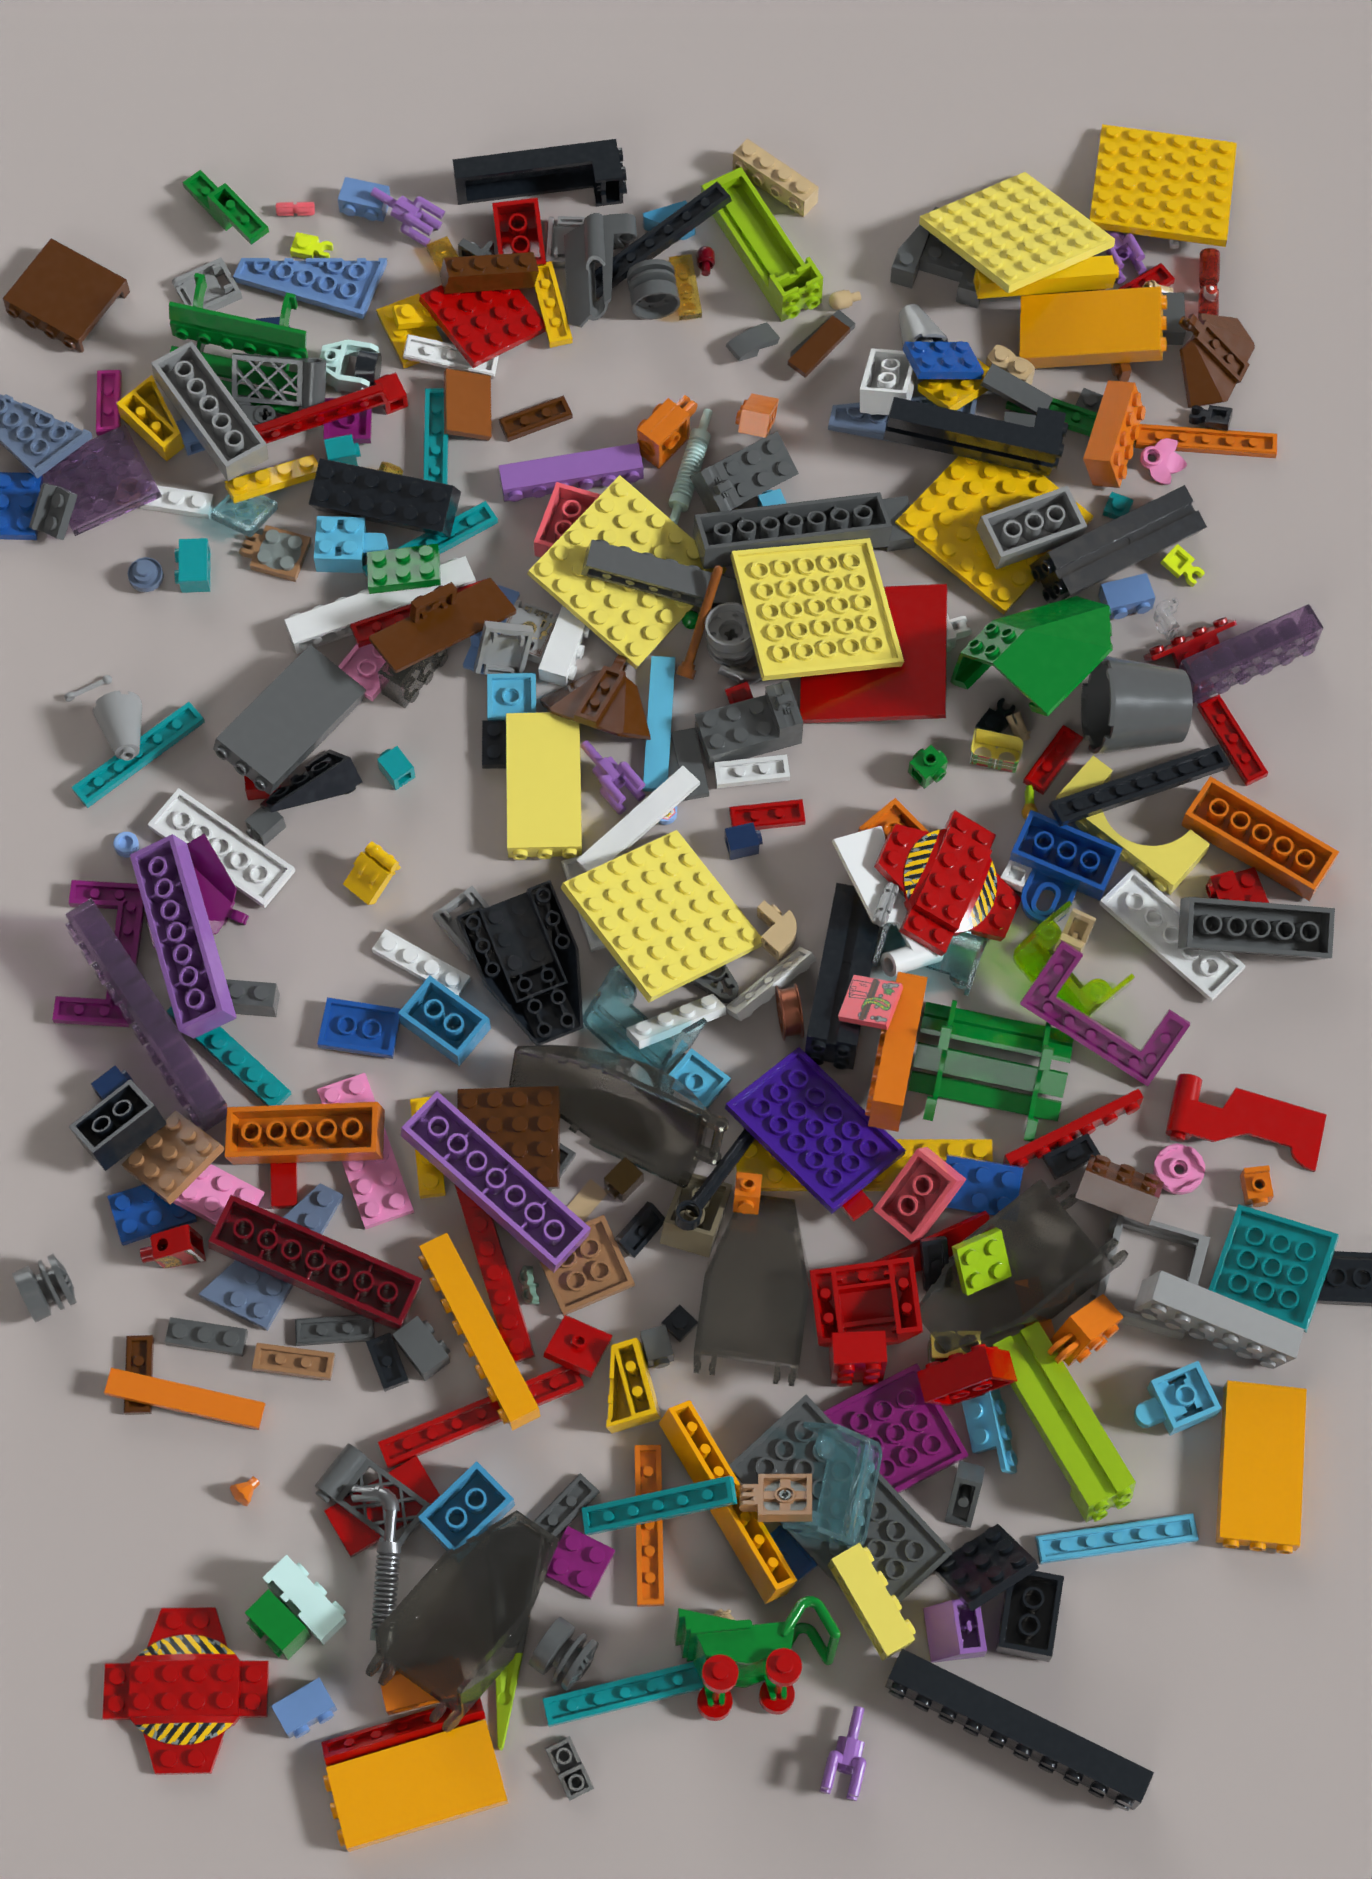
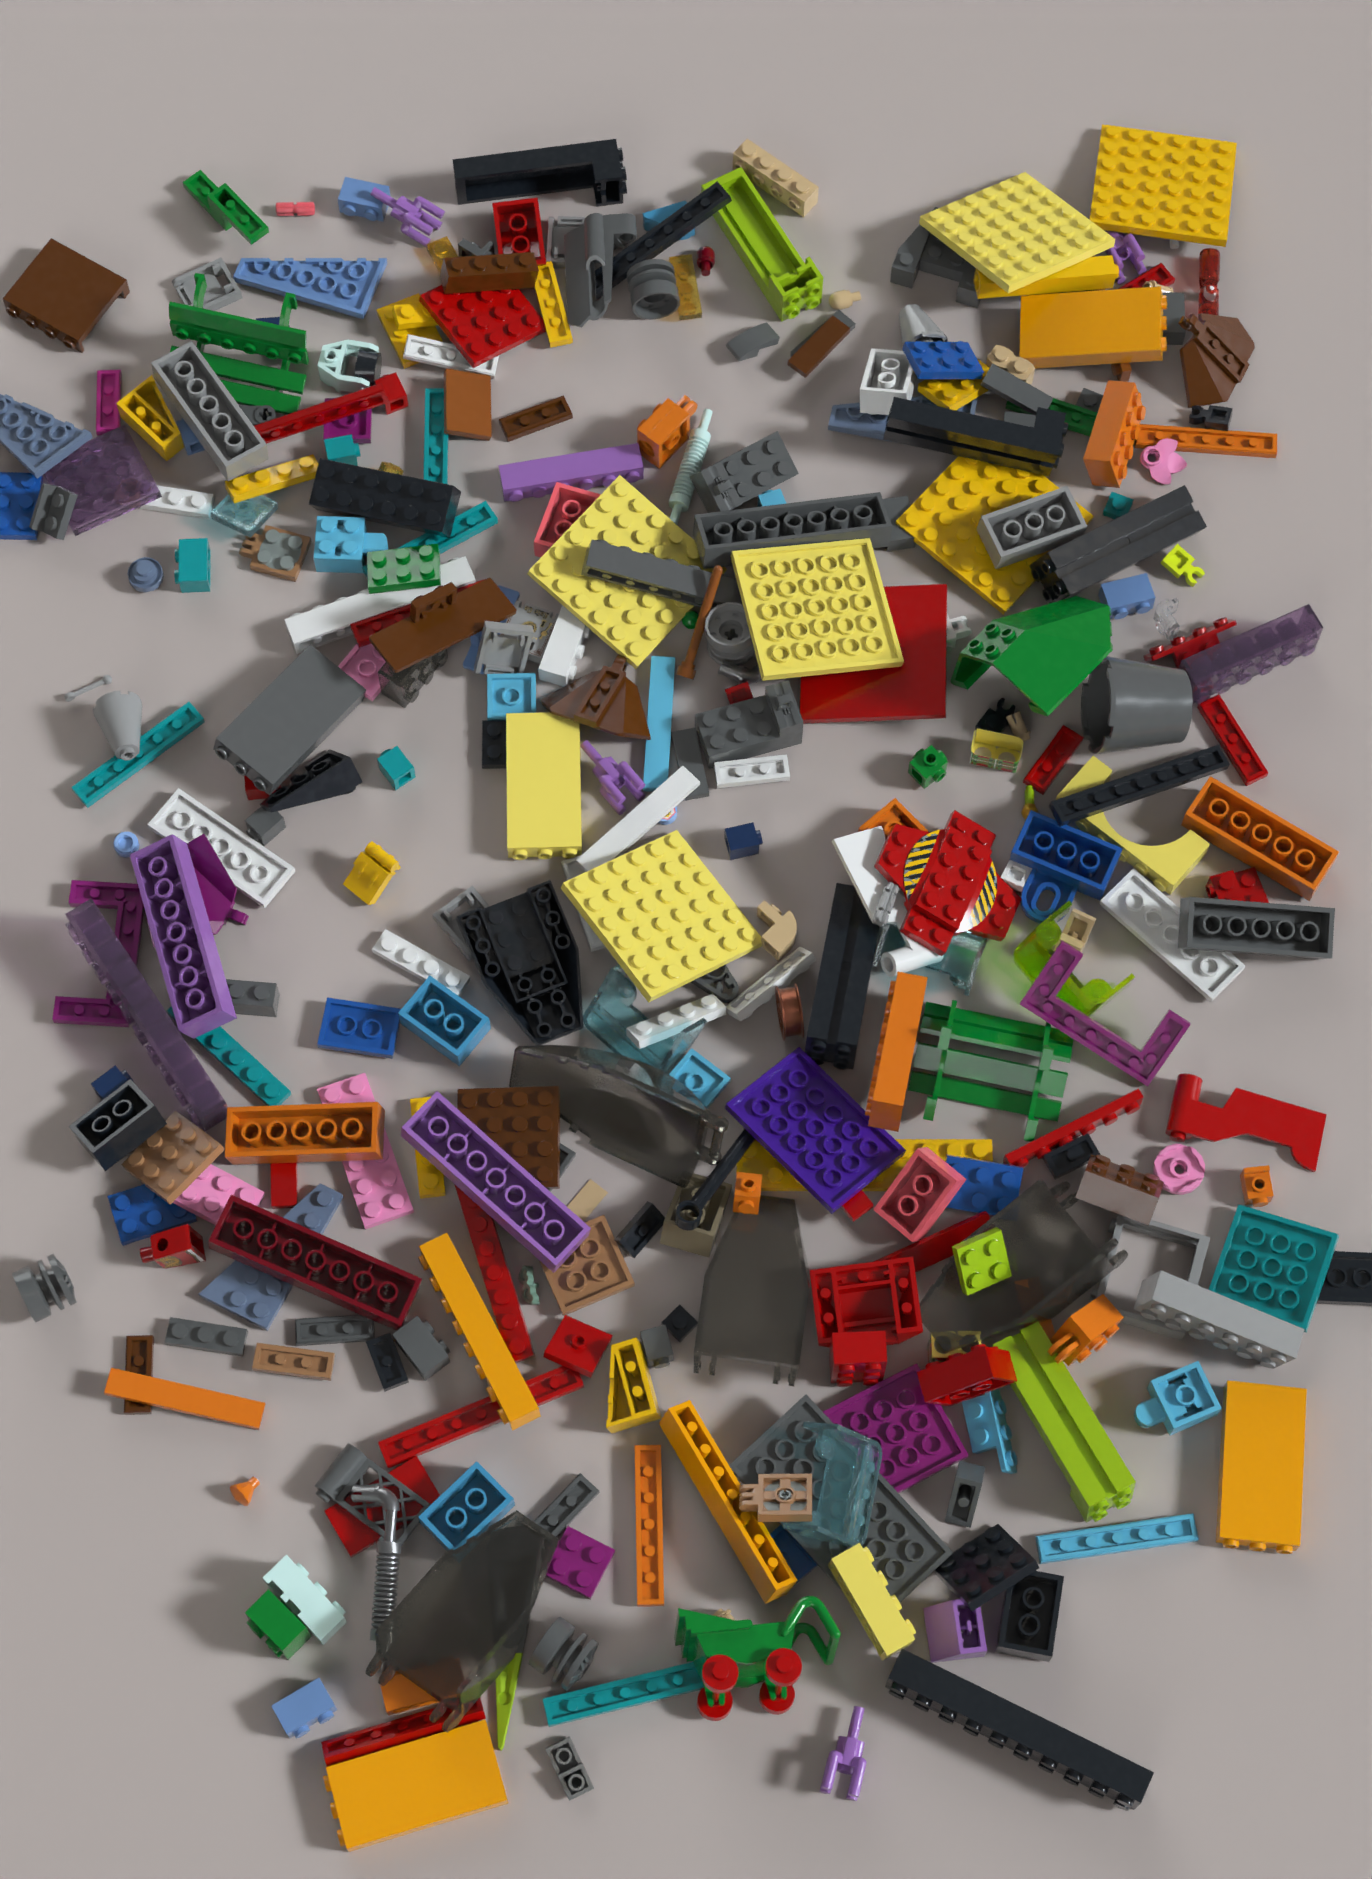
red plate [102,1607,269,1775] -> none
dark grey piece [232,353,326,408] -> none
neon yellow plate [290,232,334,259] -> none
teal plate [582,1476,737,1535] -> none
dark brown brick [604,1157,644,1203] -> none
red tile [729,799,806,830] -> none
orange brick [735,393,779,438] -> none
coral tile [838,975,903,1030] -> none
black plate [919,1236,951,1292] -> none

